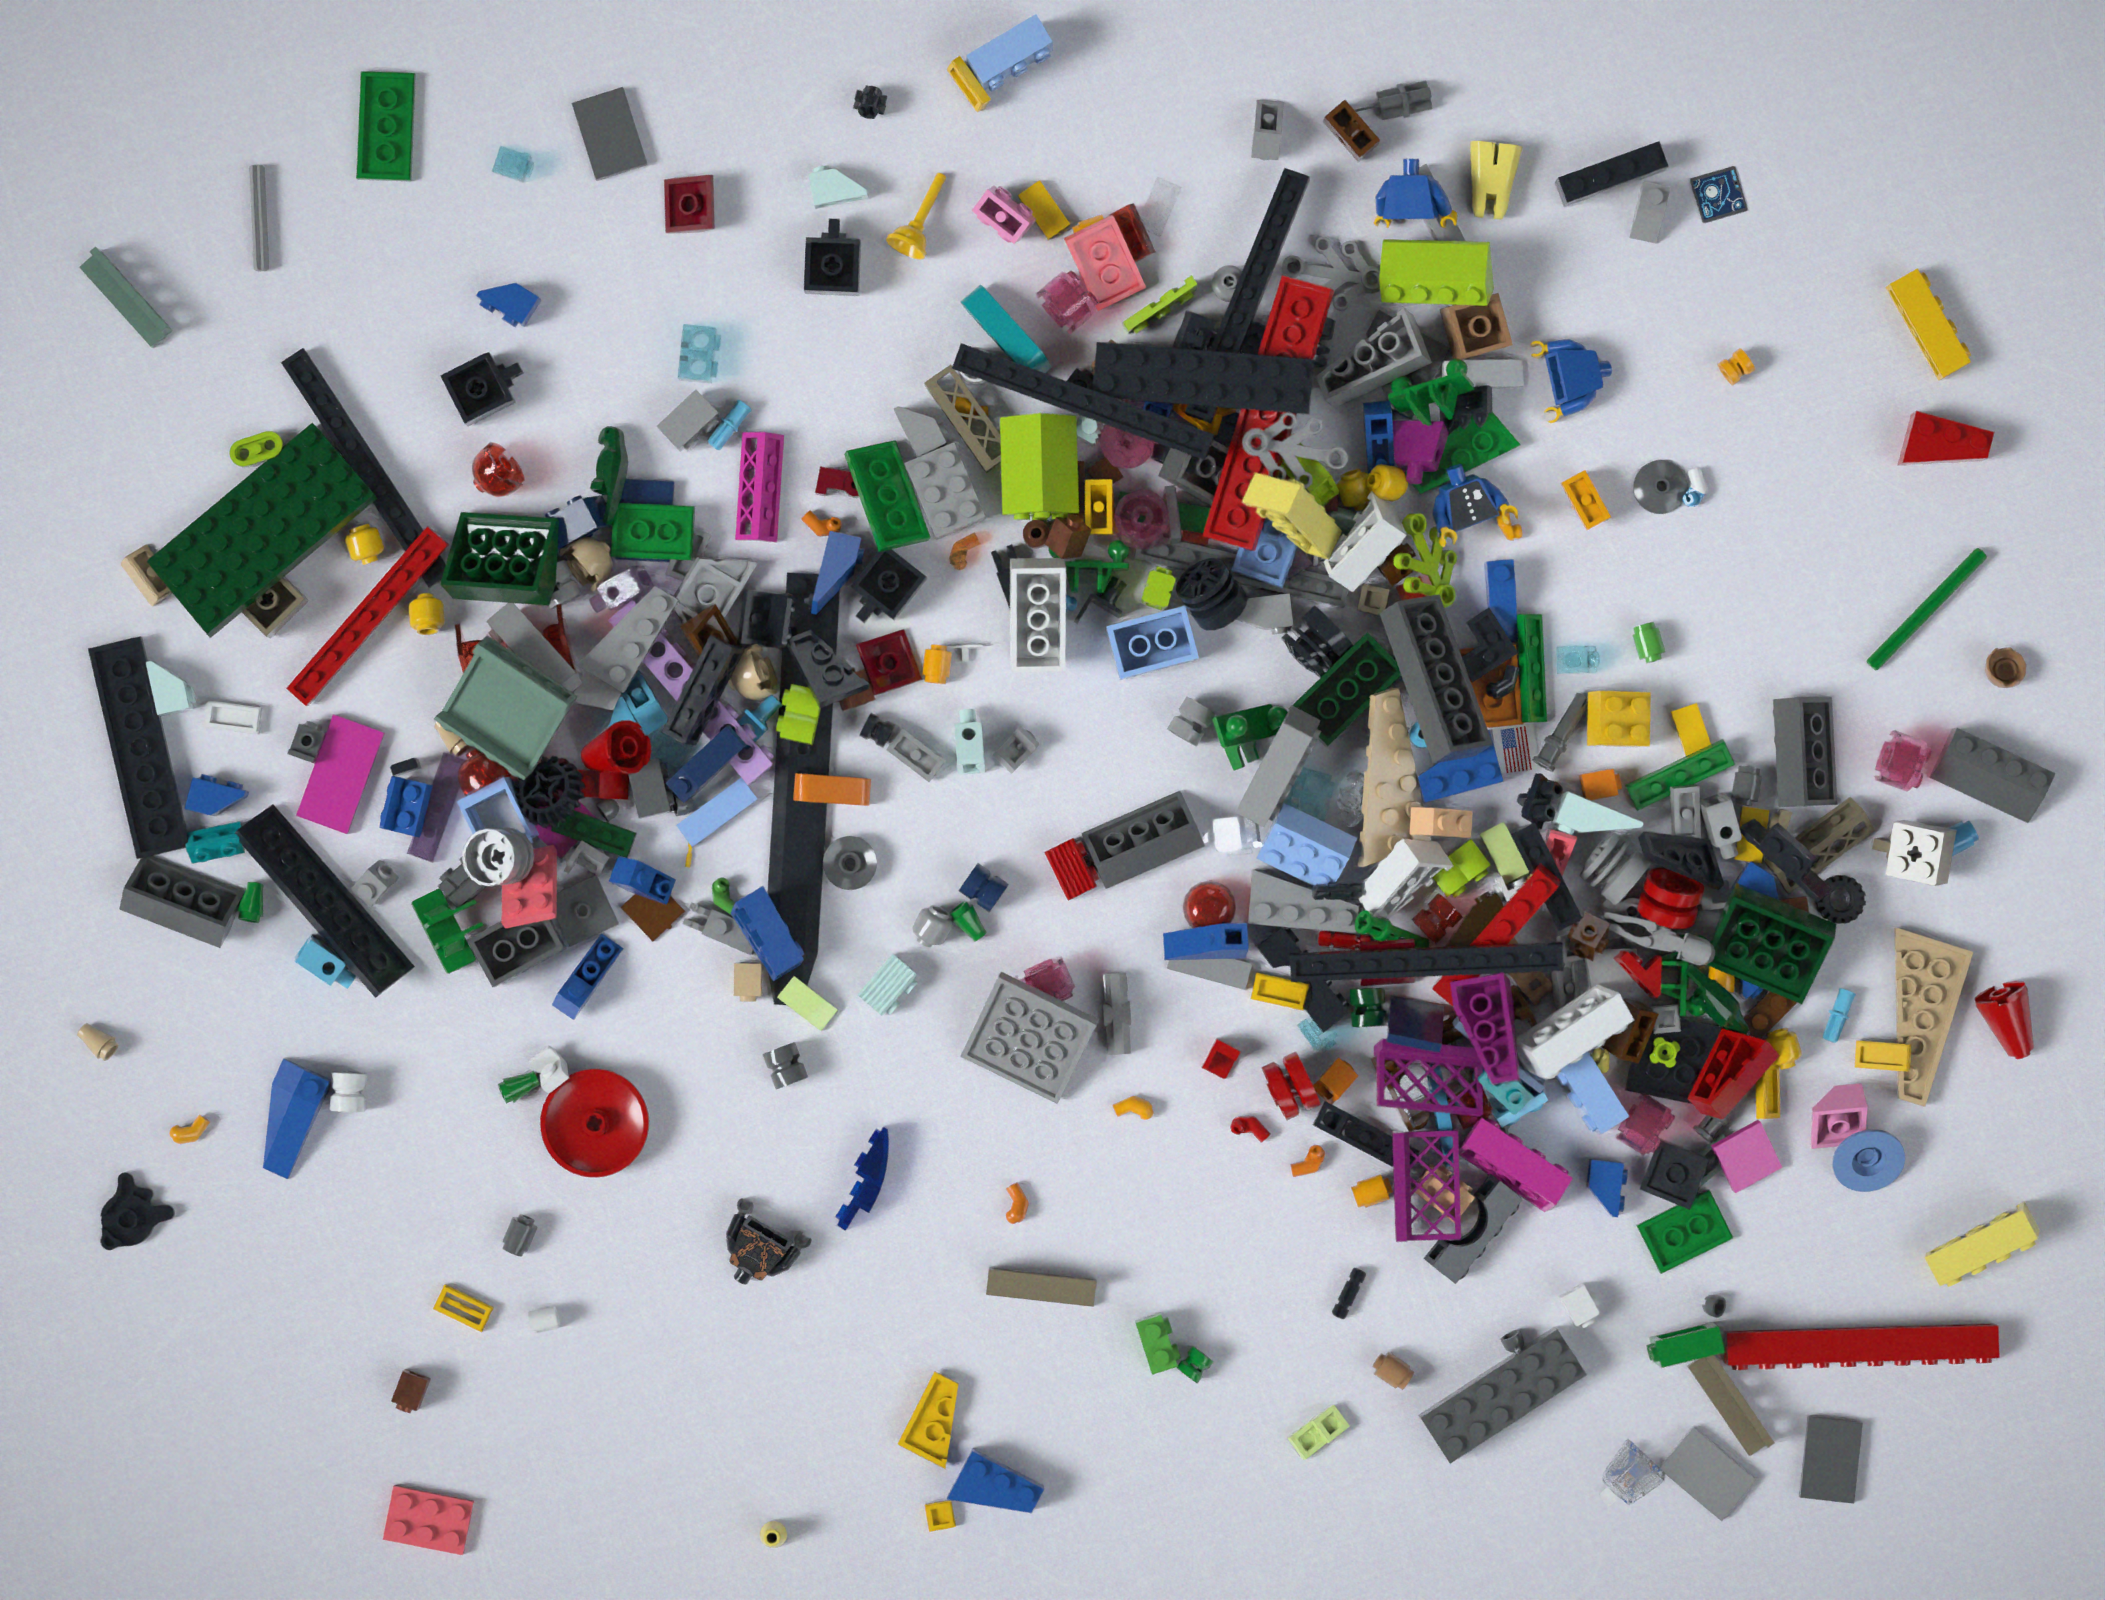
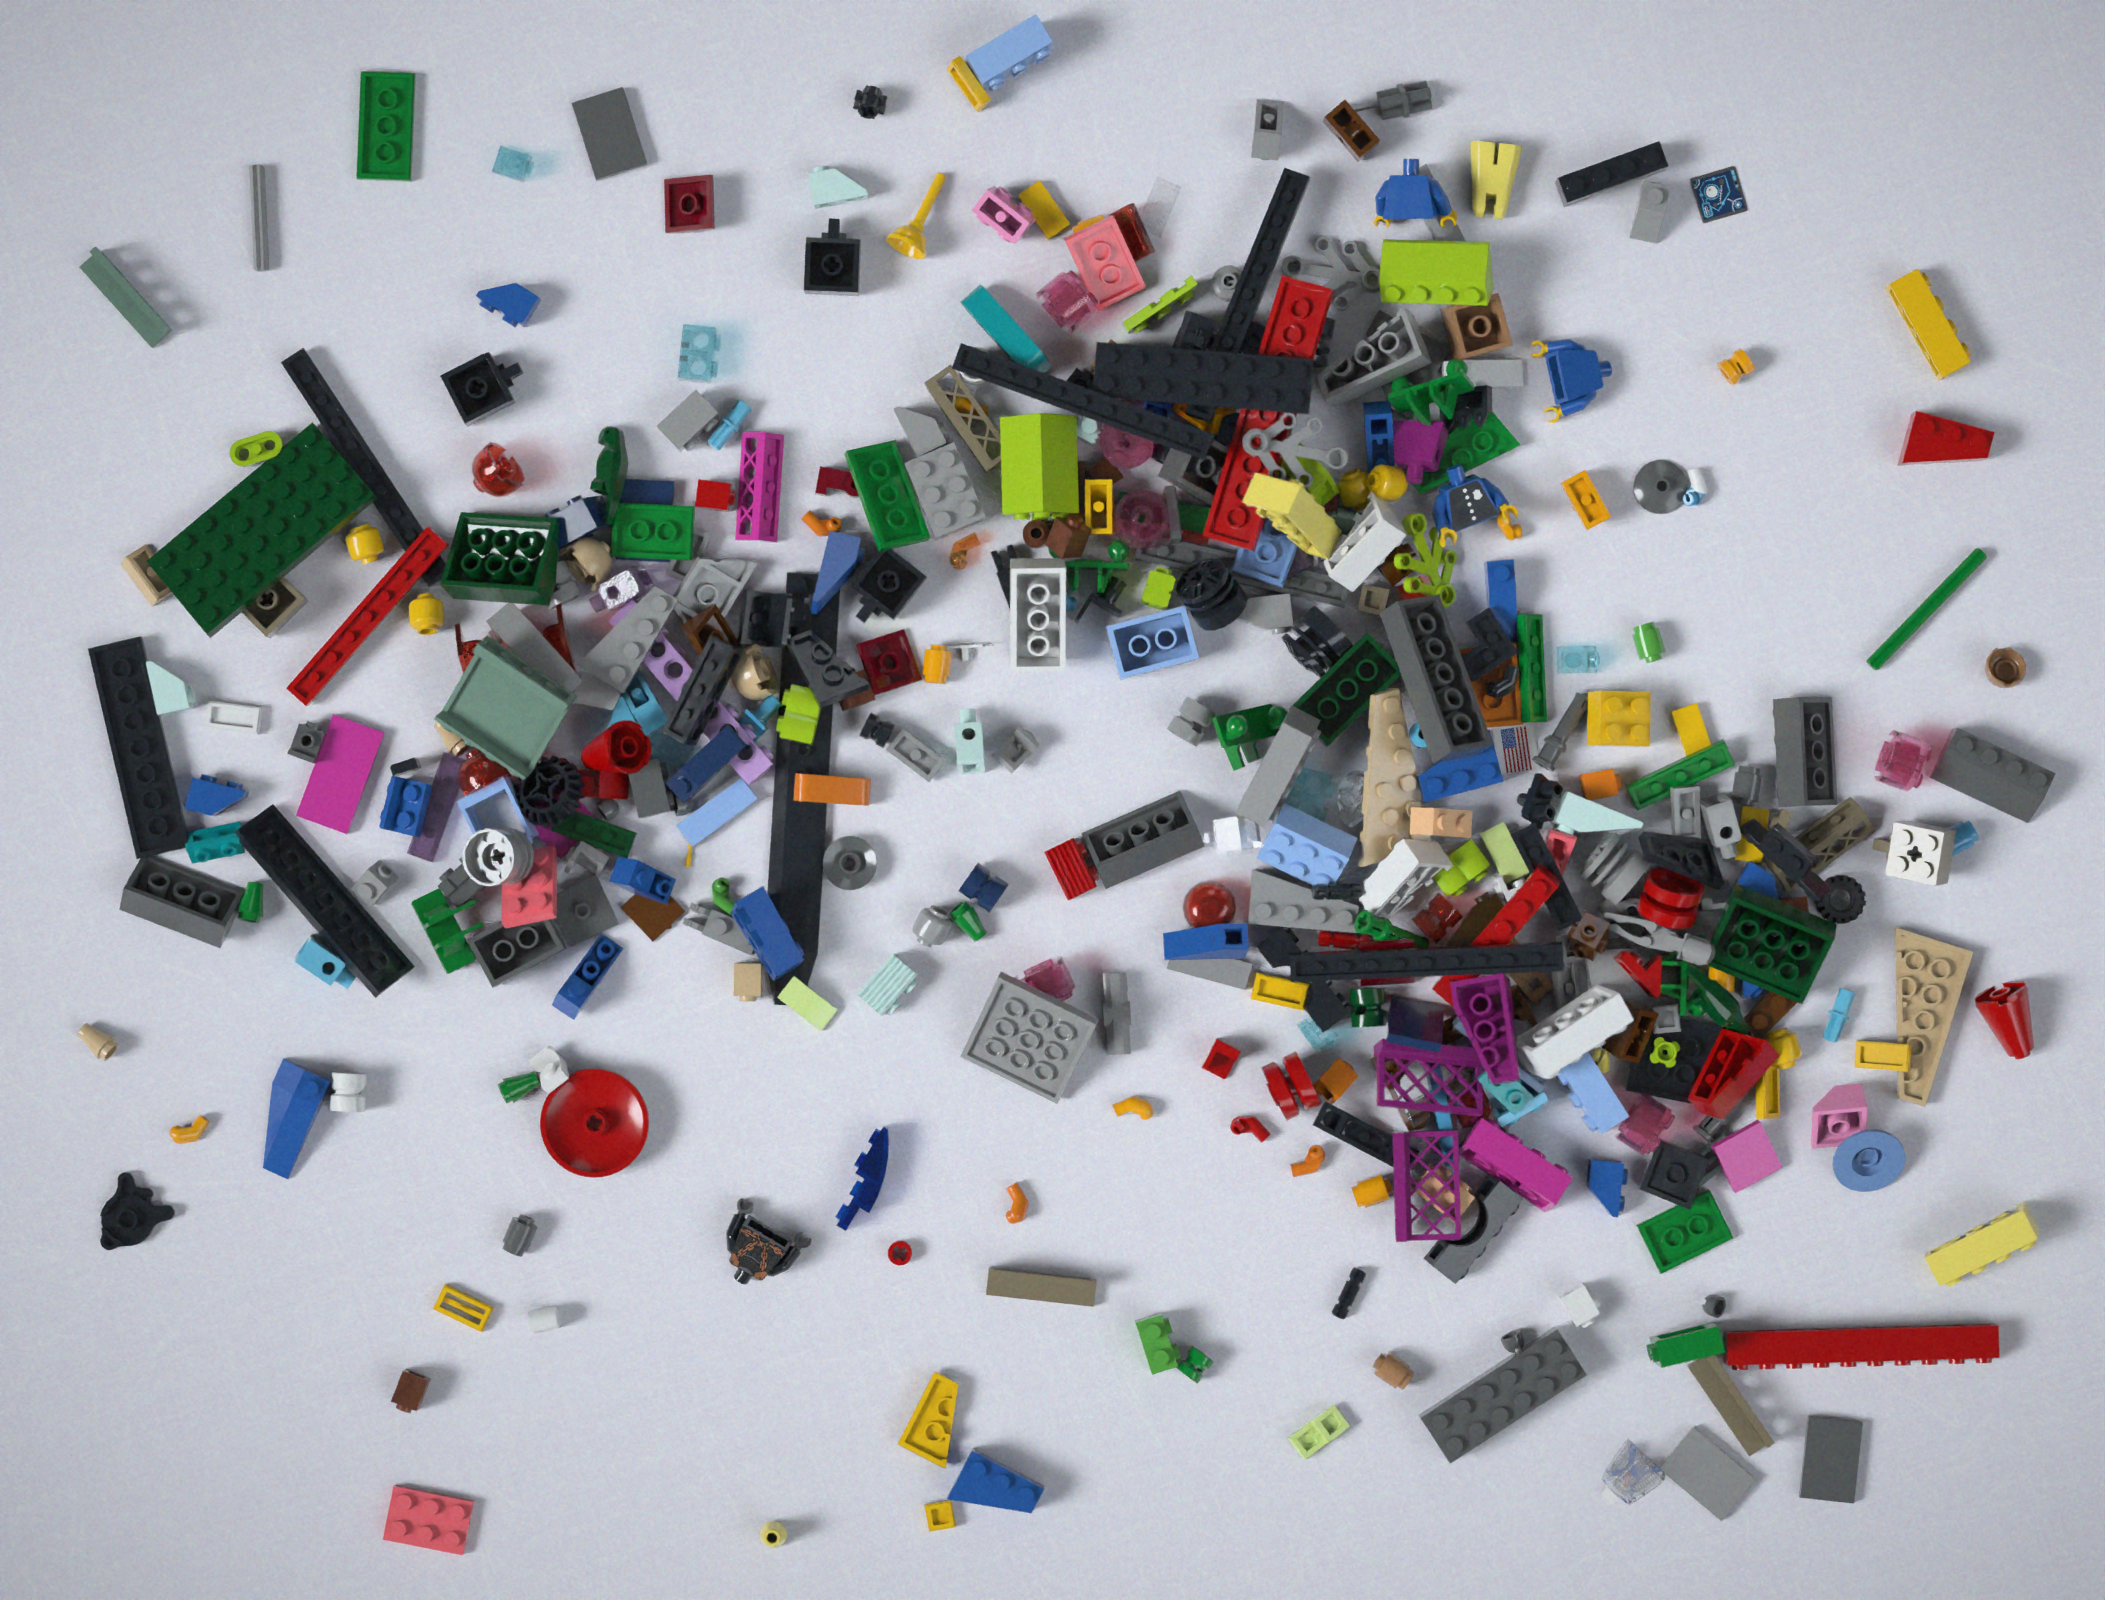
dark grey wheel [762,1042,808,1089] -> none
none -> red brick [695,479,736,512]
none -> red bush [888,1241,912,1266]

